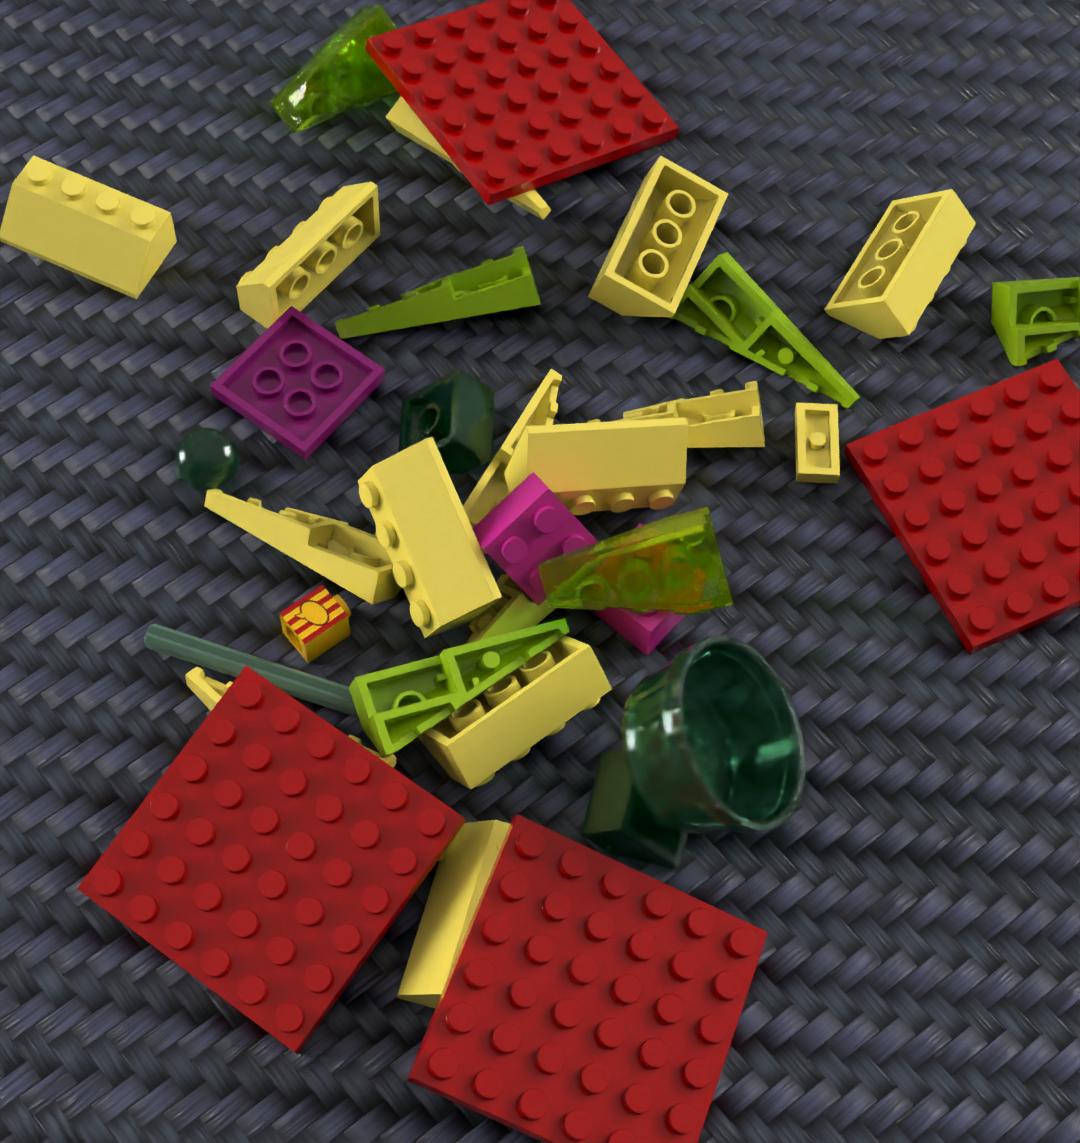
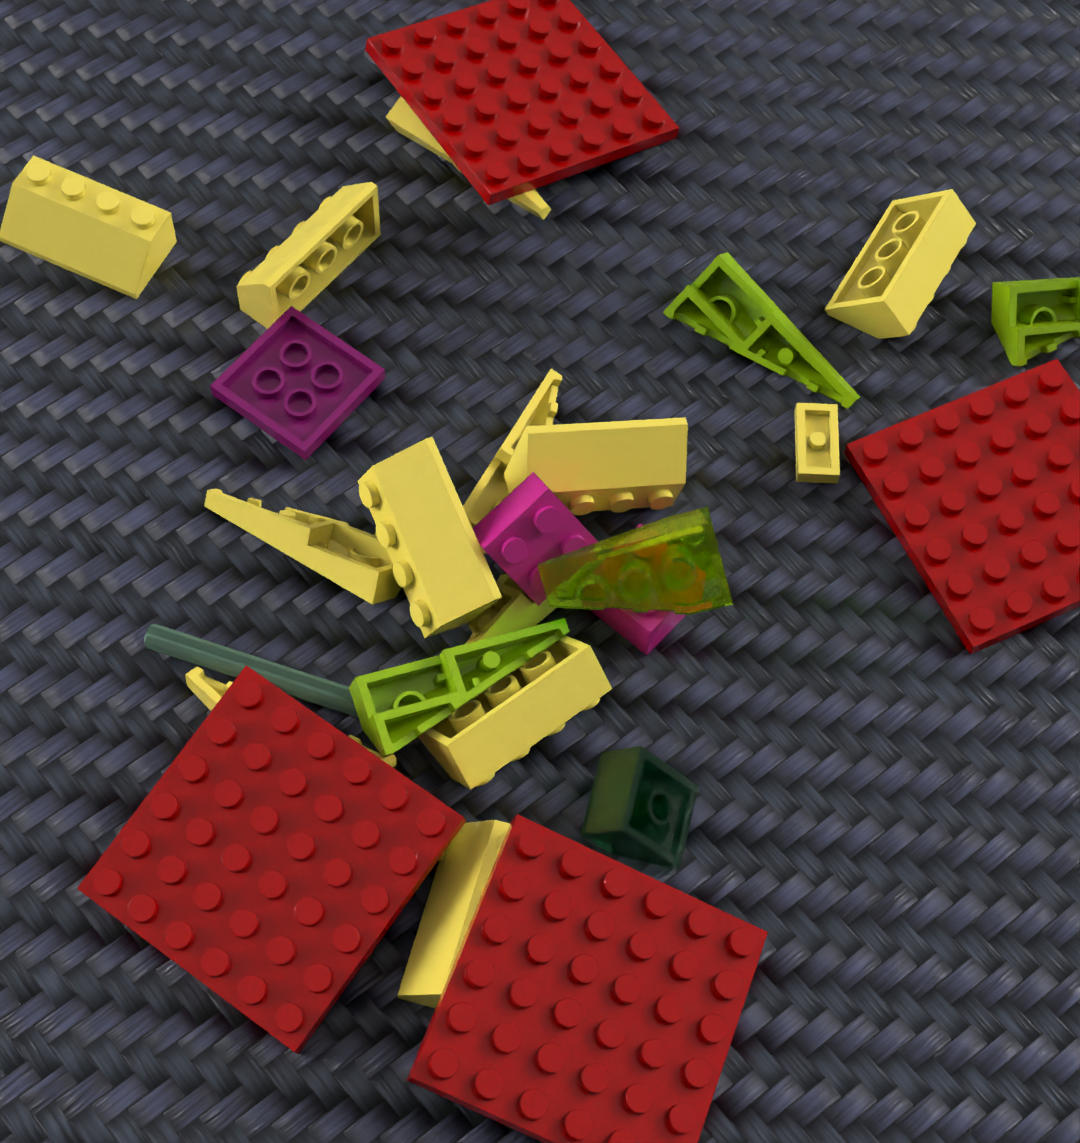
clear green hair [174,427,239,490] -> none
clear neon green wedge [269,5,398,133] -> none
yellow brick [279,585,351,663] -> none
lime wedge [335,246,541,339] -> none
clear green slope [398,369,495,474] -> none
light yellow wedge [587,381,765,448] -> none
light yellow slope [588,155,728,317] -> none
clear green piece [621,635,806,834] -> none

